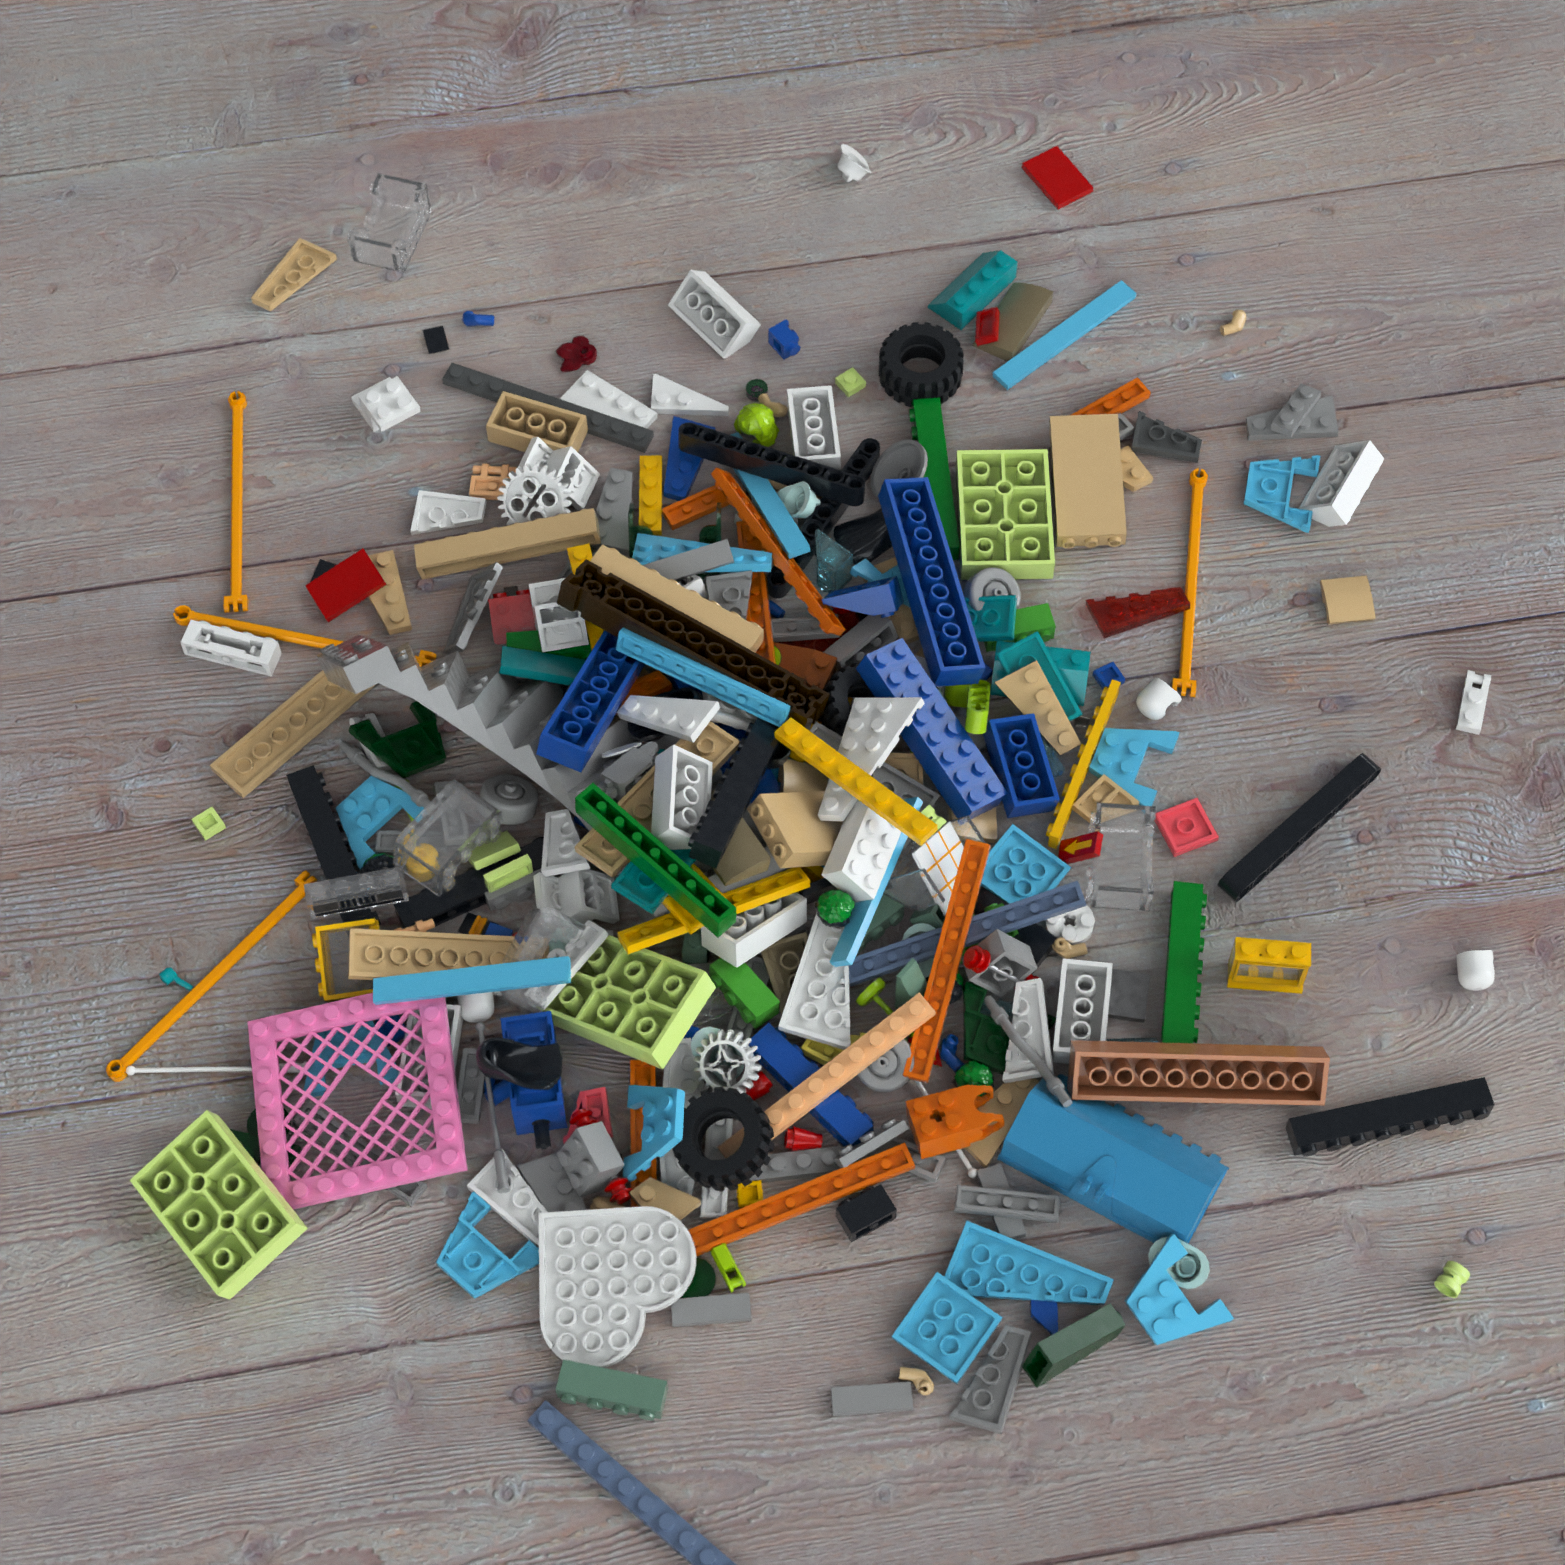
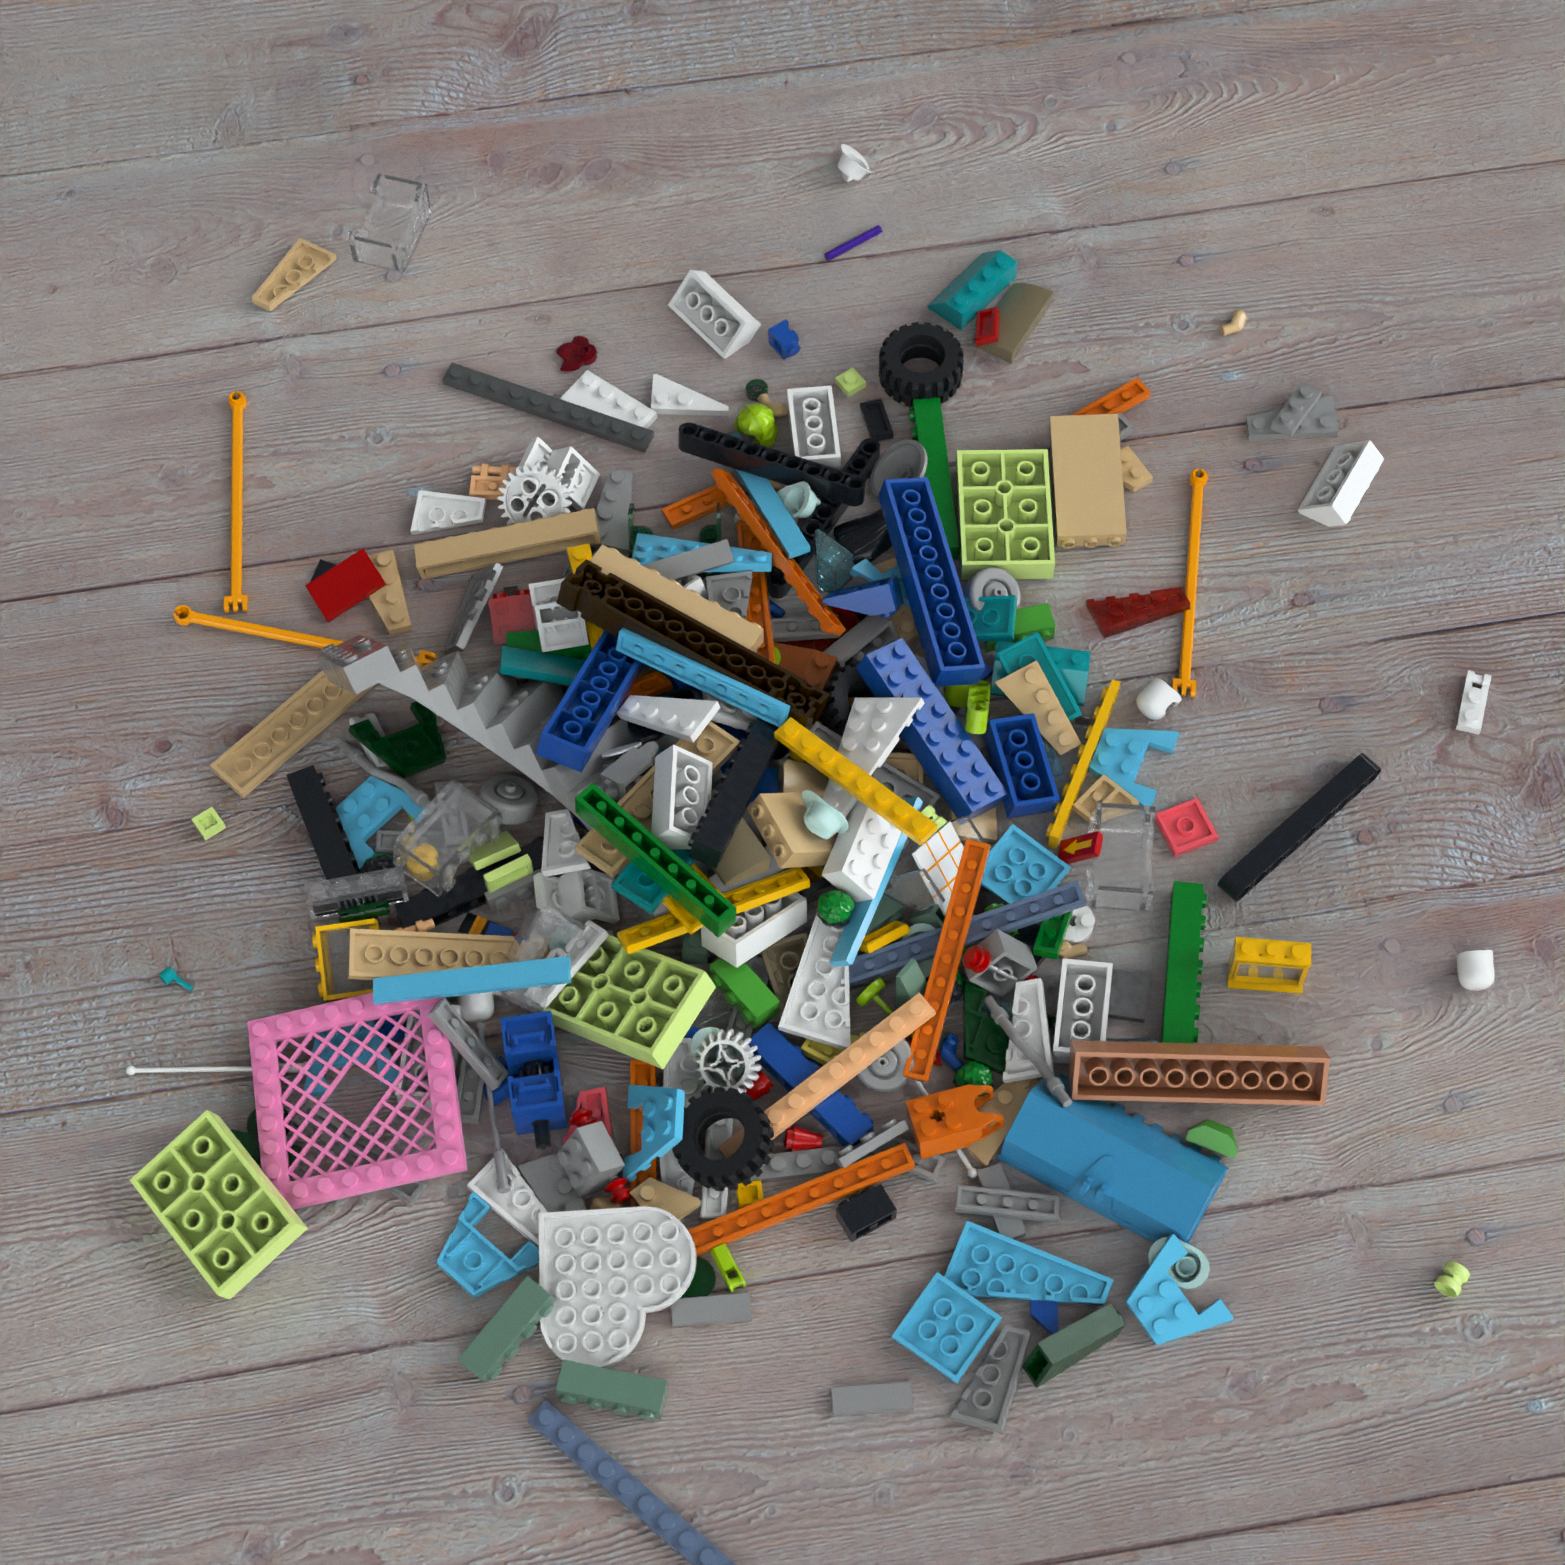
light orange hinge [106,870,324,1082] -> none
white brick [180,620,282,677] -> none
white bracket [351,376,421,432] -> none
black piece [423,326,449,354] -> none
blue arm [462,311,495,327] -> none
black hair [476,1037,563,1090] -> none
tan brick [486,391,588,452] -> none
yellow plate [639,455,662,536] -> none
blue wing [664,416,715,501] -> none
tan arm [899,1367,934,1396] -> none
medium azure tile [993,280,1136,390] -> none
red tile [1022,146,1093,210] -> none
blue tile [1092,661,1125,690] -> none
dark grey wing [1131,411,1202,463] -> none
medium azure wing [1243,455,1320,533] -> none
black brick [1286,1077,1495,1157] -> none
tan slope [1320,576,1376,625] -> none
none -> dark green pin [338,899,390,923]
none -> light grey tile [427,998,509,1091]
none -> sand green brick [458,1276,556,1383]
none -> light aqua piece [801,790,849,840]
none -> dark purple bar [824,225,882,261]
none -> yellow tile [859,920,910,954]
none -> black tile [860,399,894,442]
none -> green plate [1033,911,1073,960]
none -> bright green slope [1185,1119,1239,1159]

